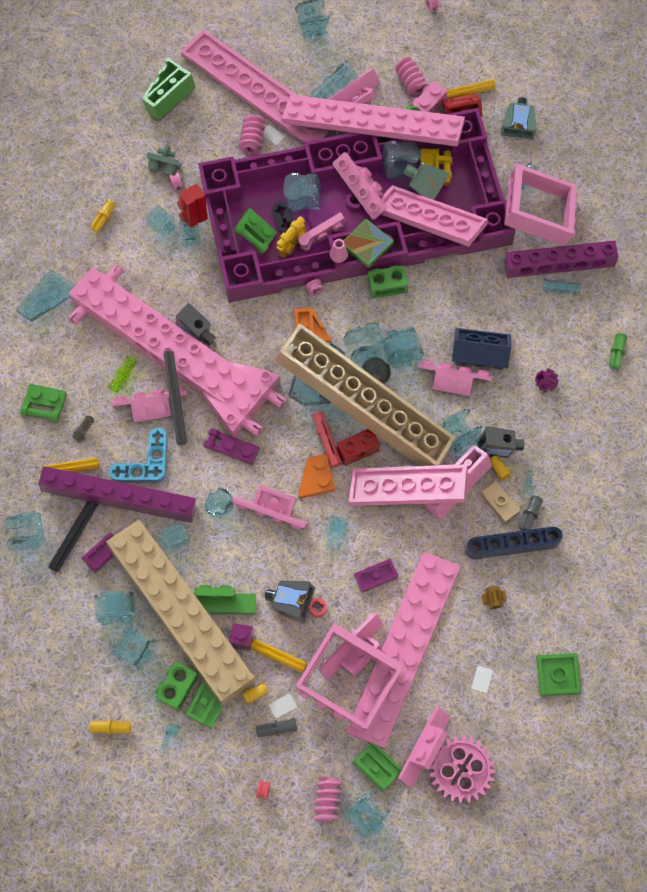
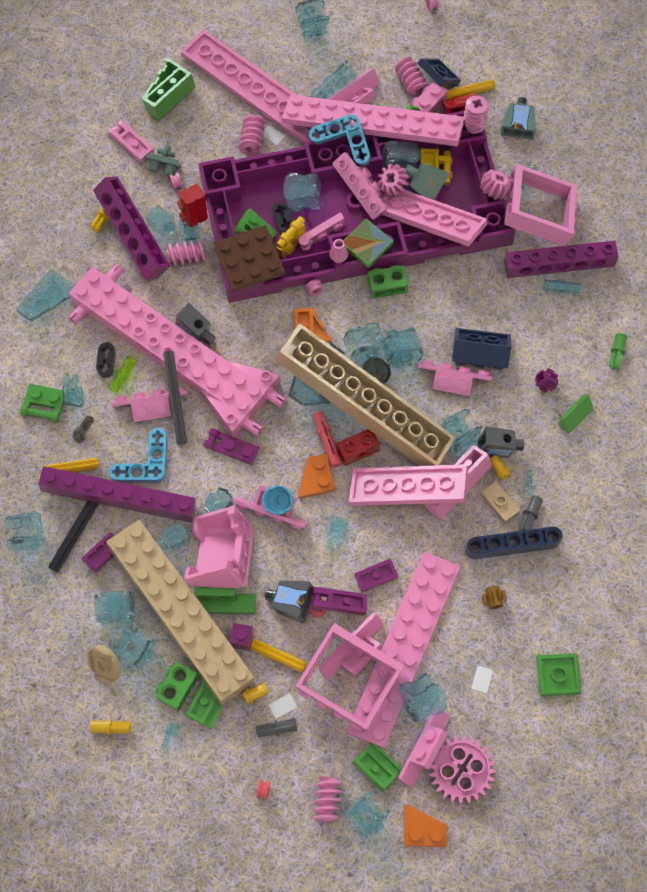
none -> clear light blue plate [62,373,84,407]
none -> tan tile [87,645,121,684]
none -> magenta brick [93,176,170,280]
none -> black beam [96,342,116,378]
none -> bright pink plate [108,120,154,163]
none -> bright pink piece [167,239,206,267]
none -> bright pink windscreen [184,505,254,589]
none -> reddish brown plate [214,225,285,292]
none -> medium azure hair [262,485,294,515]
none -> medium azure beam [309,114,371,166]
none -> magenta plate [311,587,367,616]
none -> bright pink gear [378,164,410,195]
none -> clear light blue piece [399,672,447,722]
none -> orange wing [404,804,447,847]
none -> dark blue tile [417,58,461,86]
none -> bright pink piece [464,96,489,134]
none -> bright pink gear [480,169,512,200]
none -> bright green slope [559,393,593,433]

